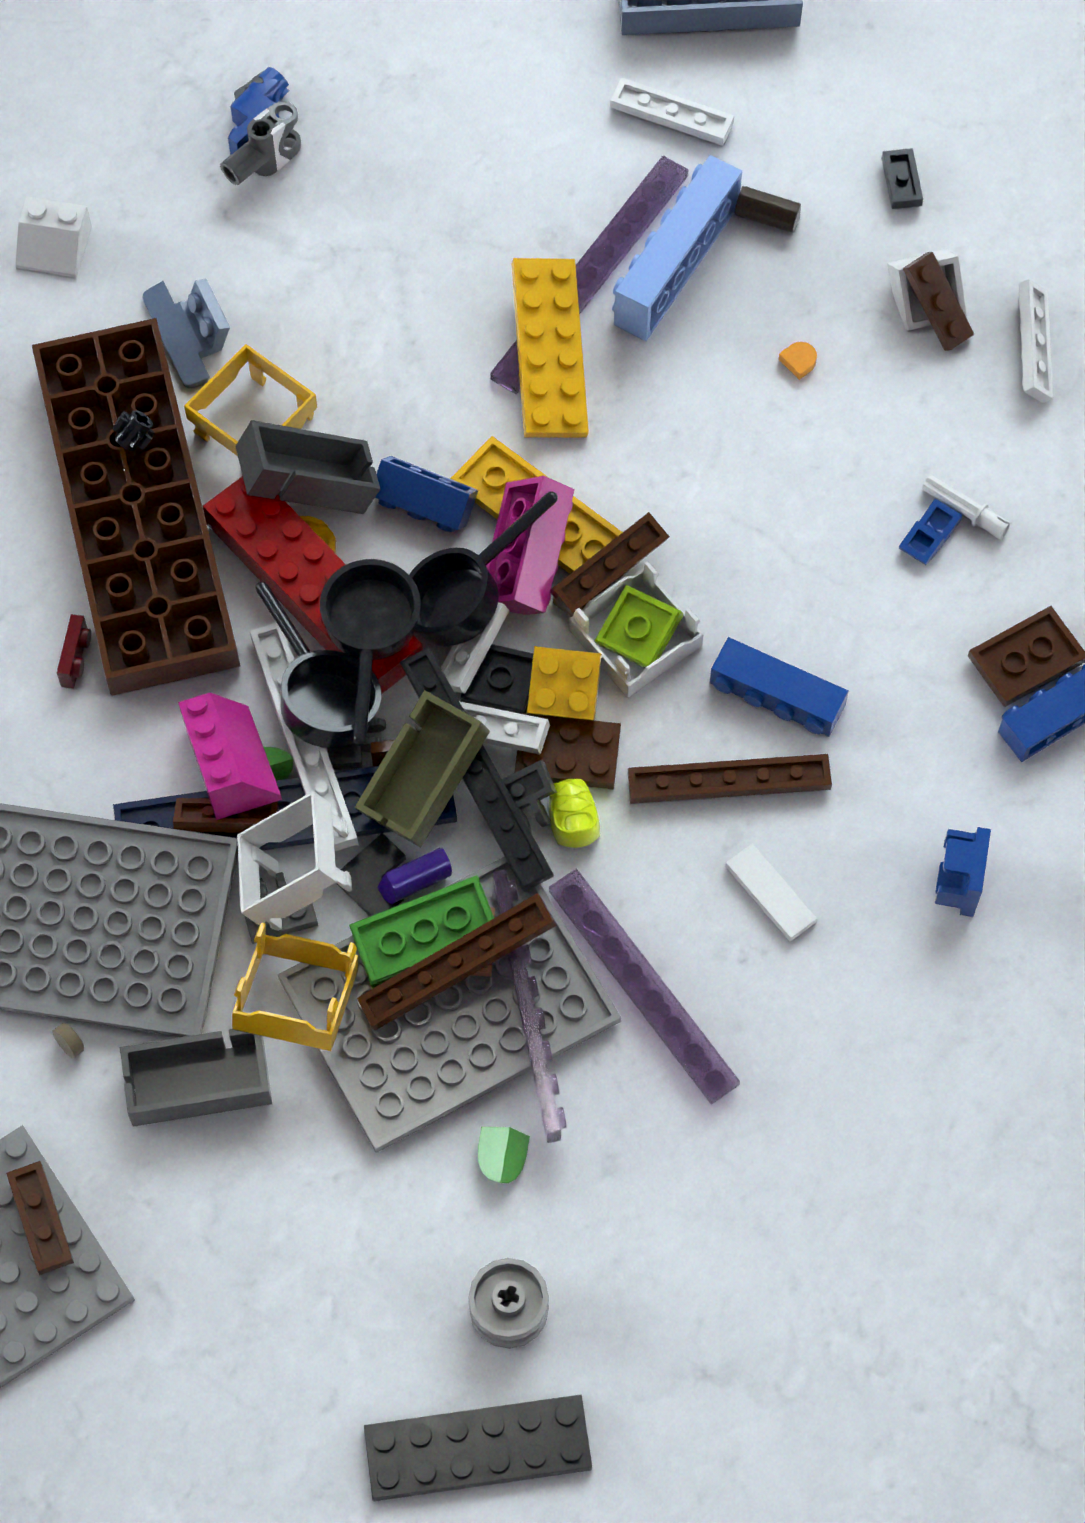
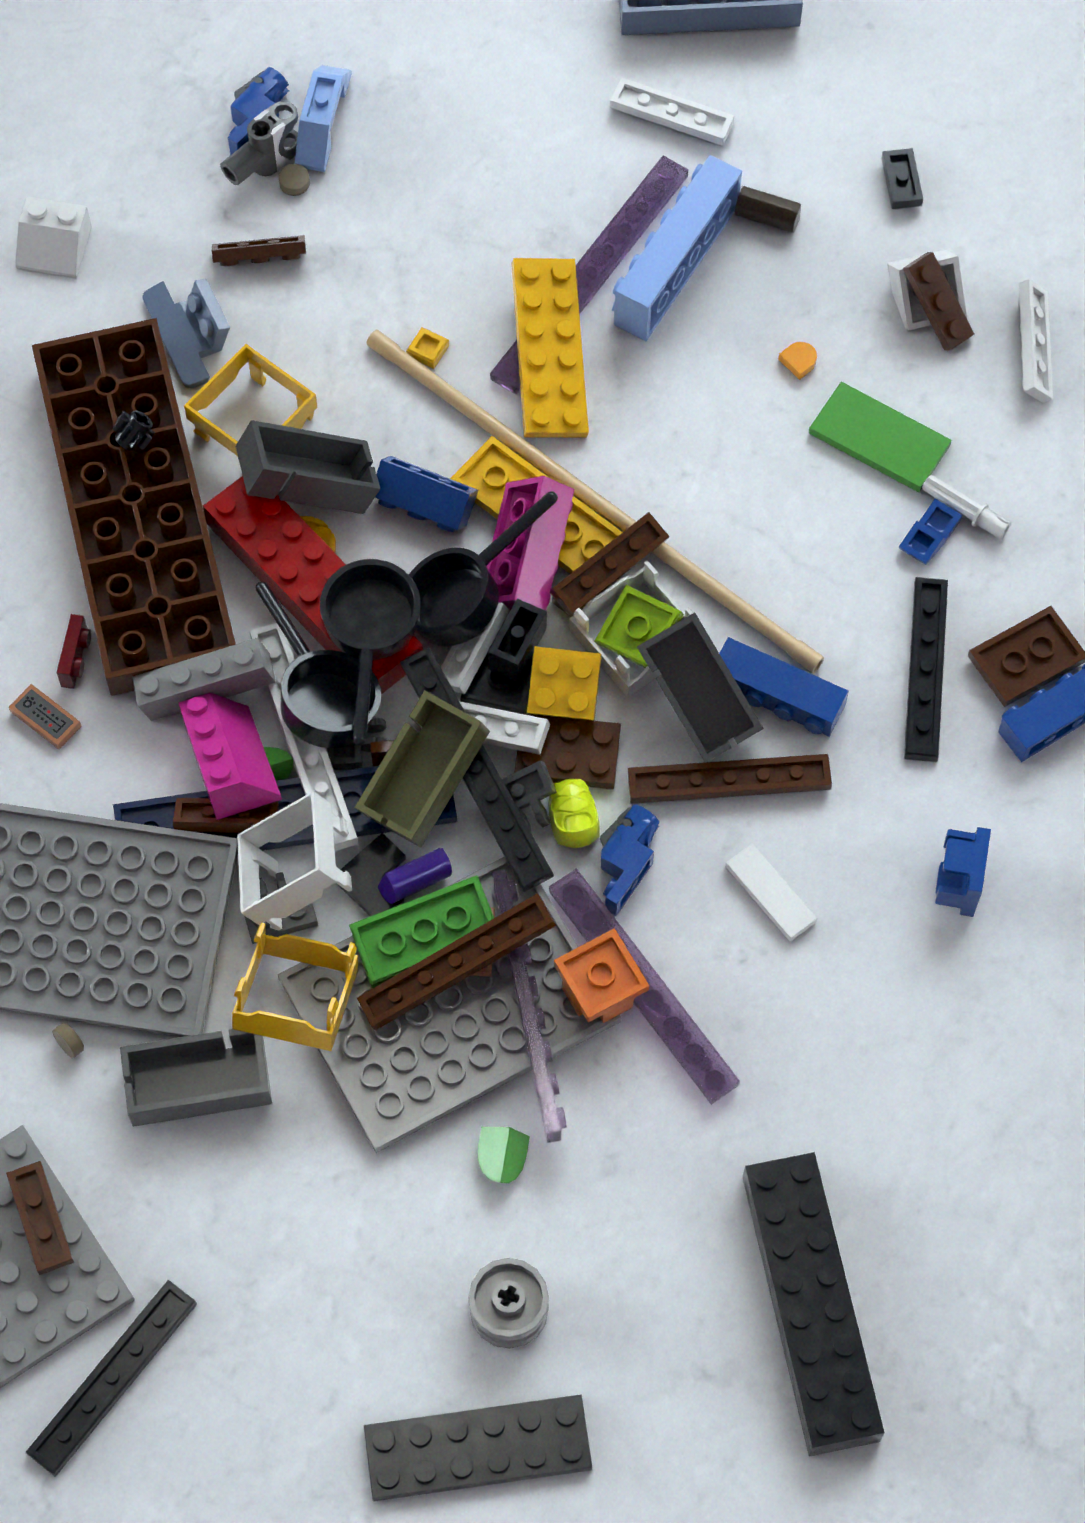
none -> tile [9,684,82,750]
none -> black tile [26,1280,197,1477]
none -> light grey brick [132,638,276,721]
none -> reddish brown plate [211,235,306,266]
none -> dark tan tile [279,164,310,196]
none -> light blue slope [295,65,352,172]
none -> tan piece [366,330,824,673]
none -> yellow tile [406,327,449,369]
none -> black brick [488,598,547,682]
none -> orange panel [554,928,650,1023]
none -> blue plate [600,804,660,916]
none -> dark grey piece [637,613,764,763]
none -> black brick [742,1152,885,1457]
none -> bright green tile [809,381,952,492]
none -> black tile [904,577,948,762]

